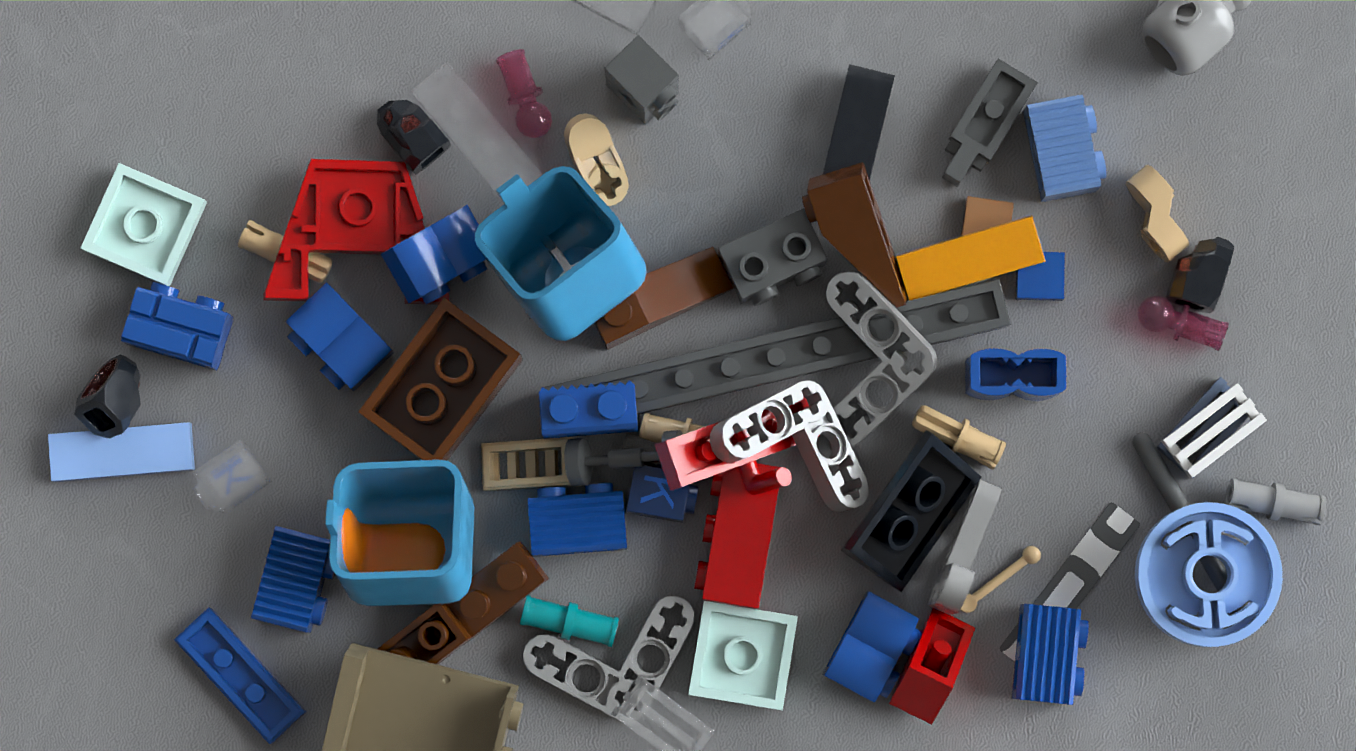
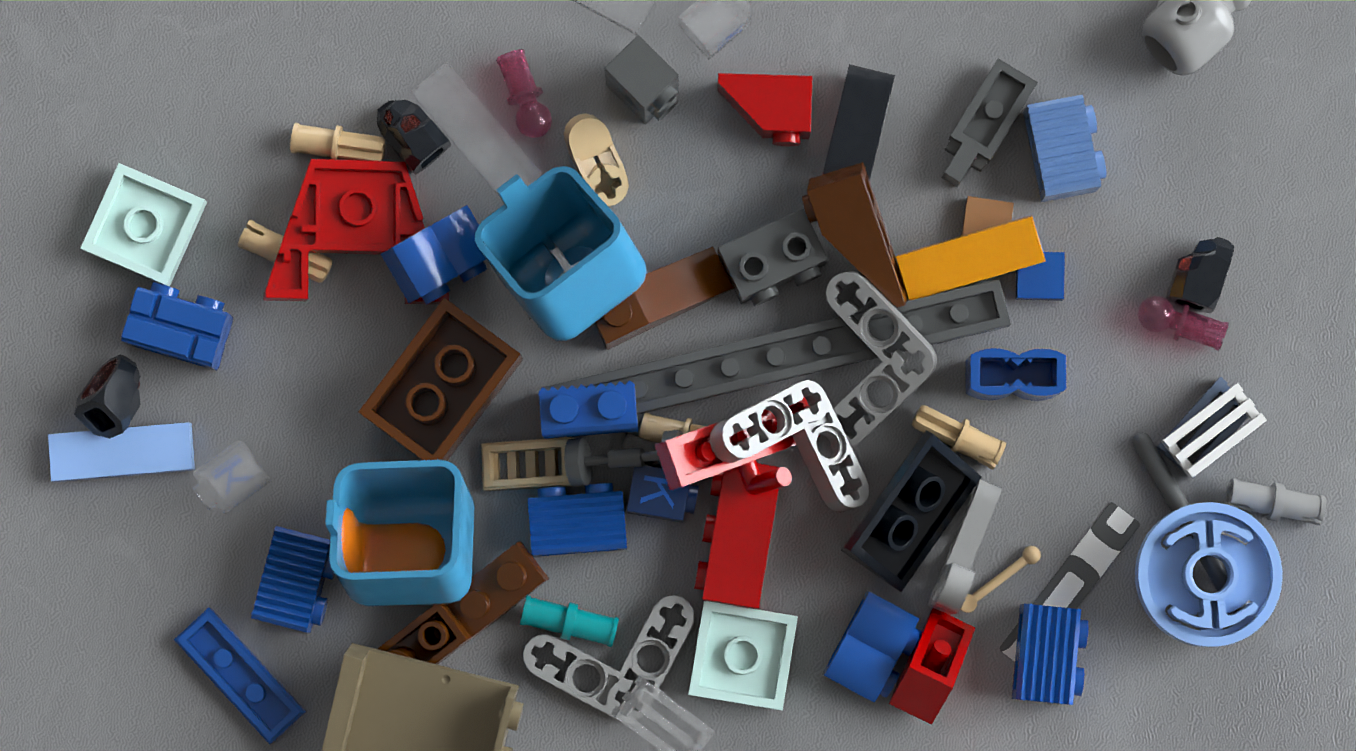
blue brick [285,282,394,392] -> none
tan piece [1126,165,1189,262] -> none
none -> tan axle [290,123,386,161]
none -> red slope [717,73,812,147]

